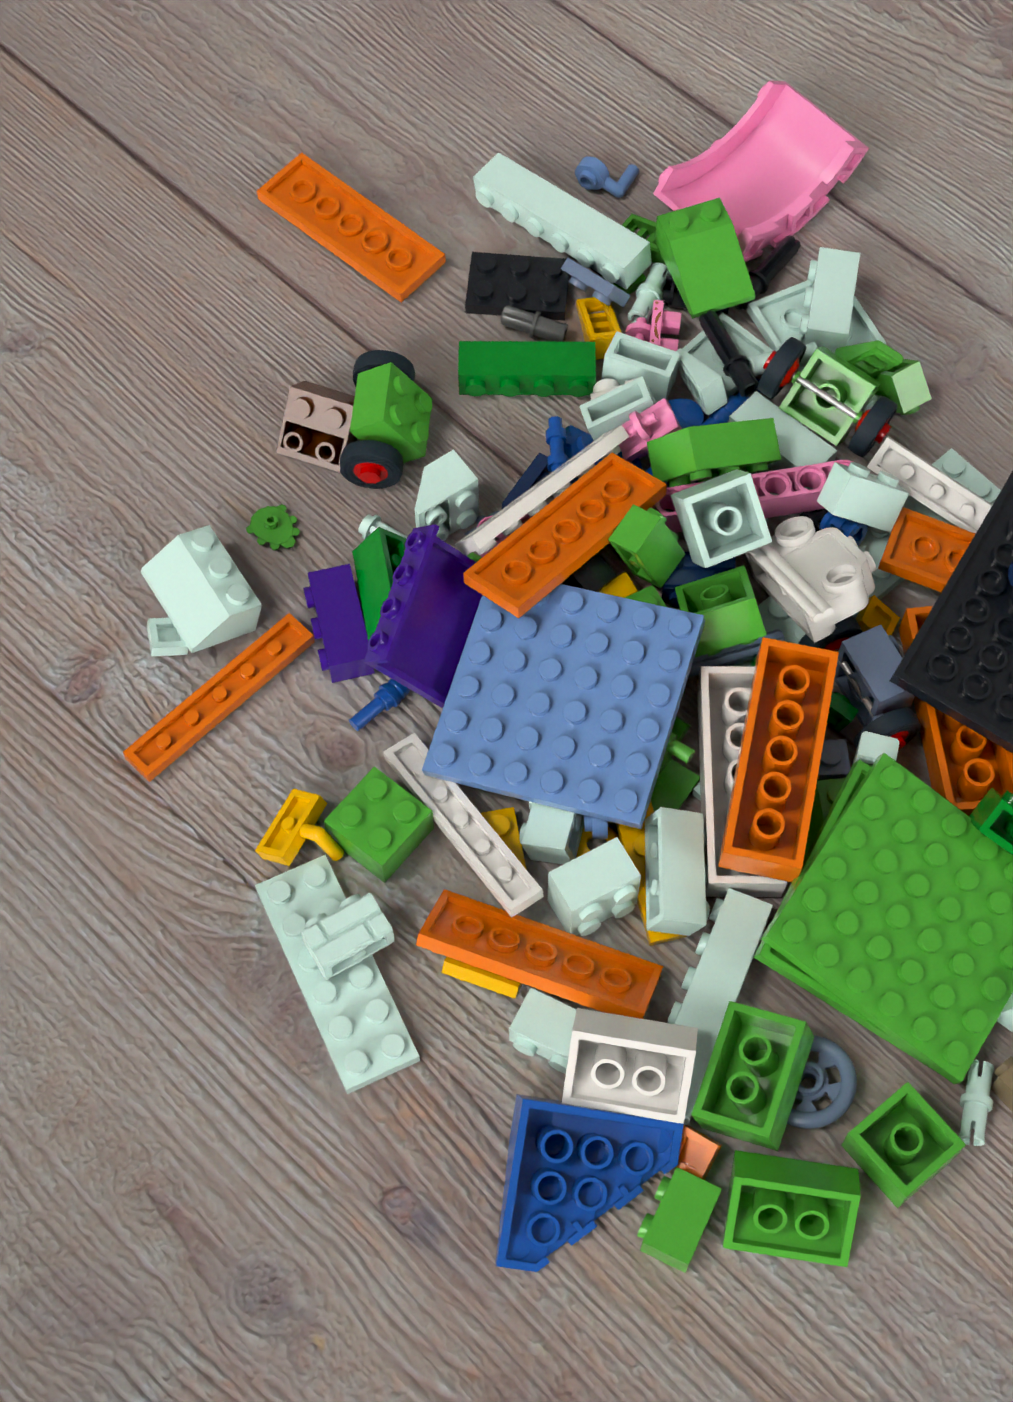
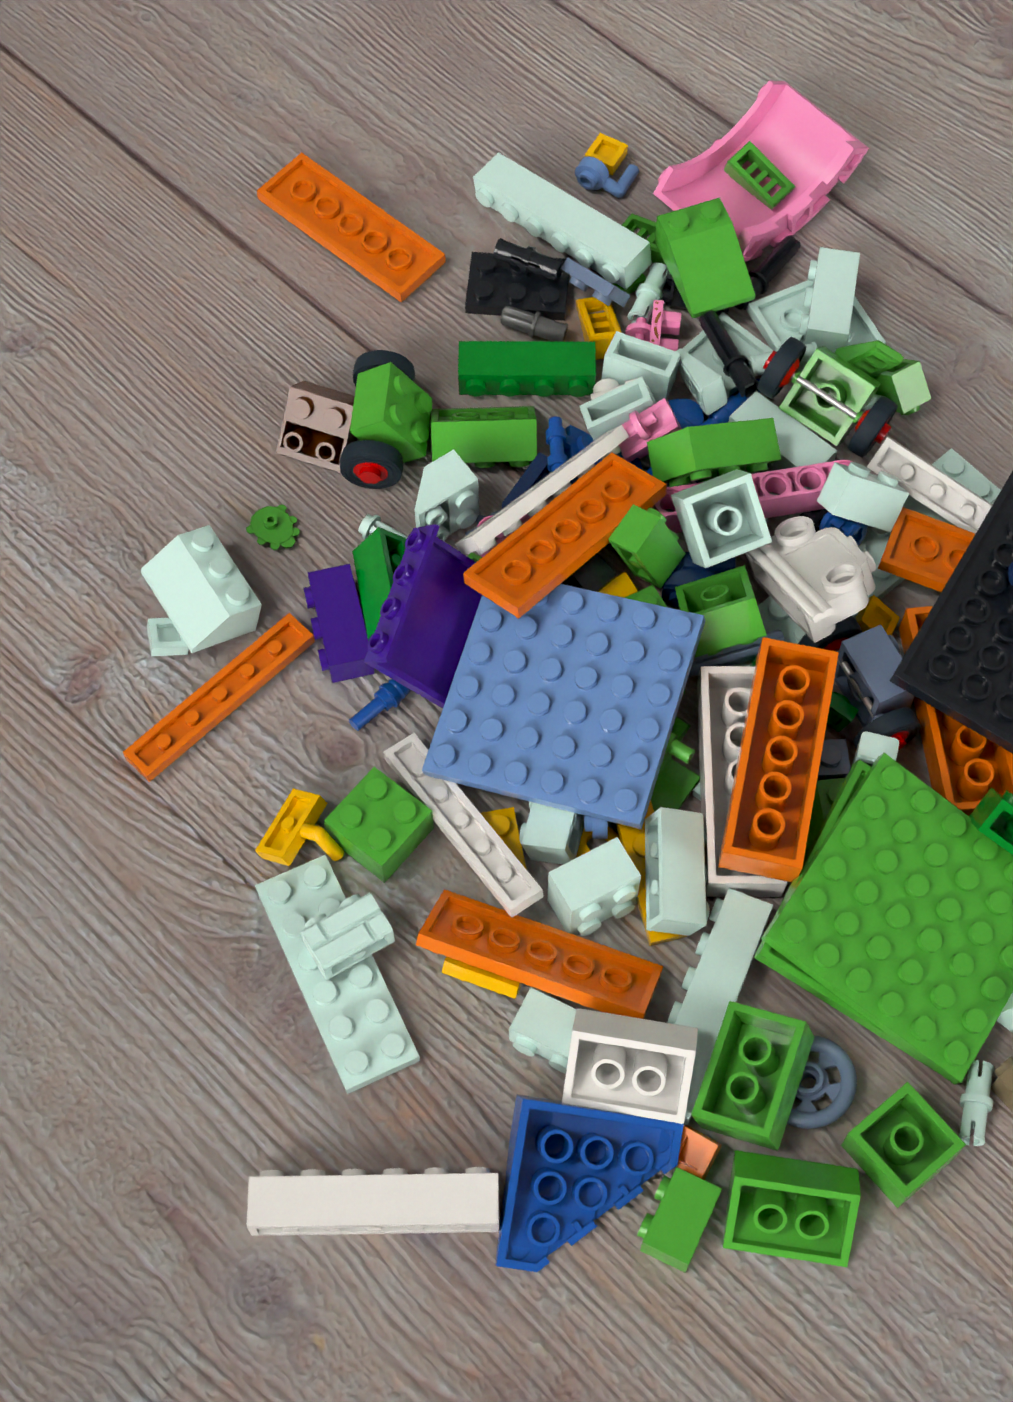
none -> white brick [247,1167,499,1236]
none -> bright green slope [431,406,537,468]
none -> black pin [493,238,563,281]
none -> yellow plate [585,133,628,175]
none -> bright green slope [724,141,796,210]

